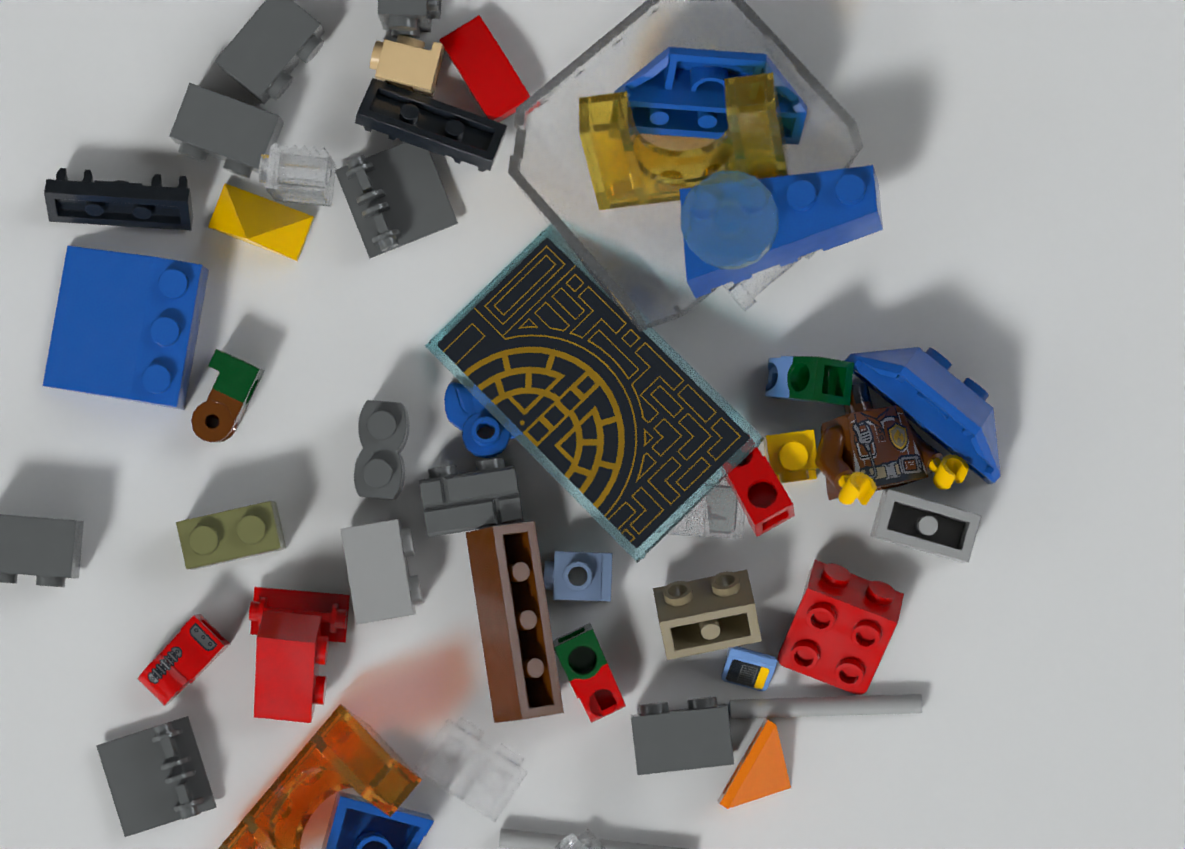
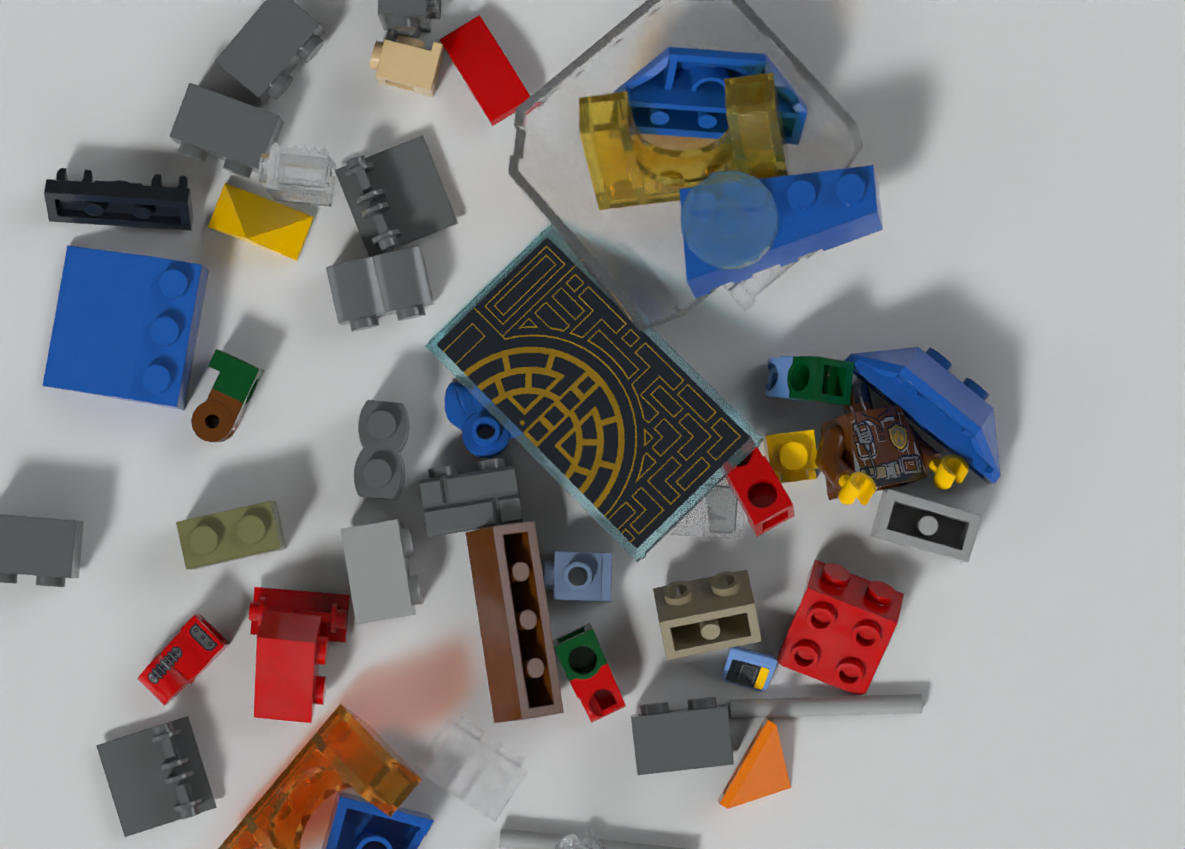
black plate [355,78,507,172] -> none
none -> dark grey brick [326,246,434,332]

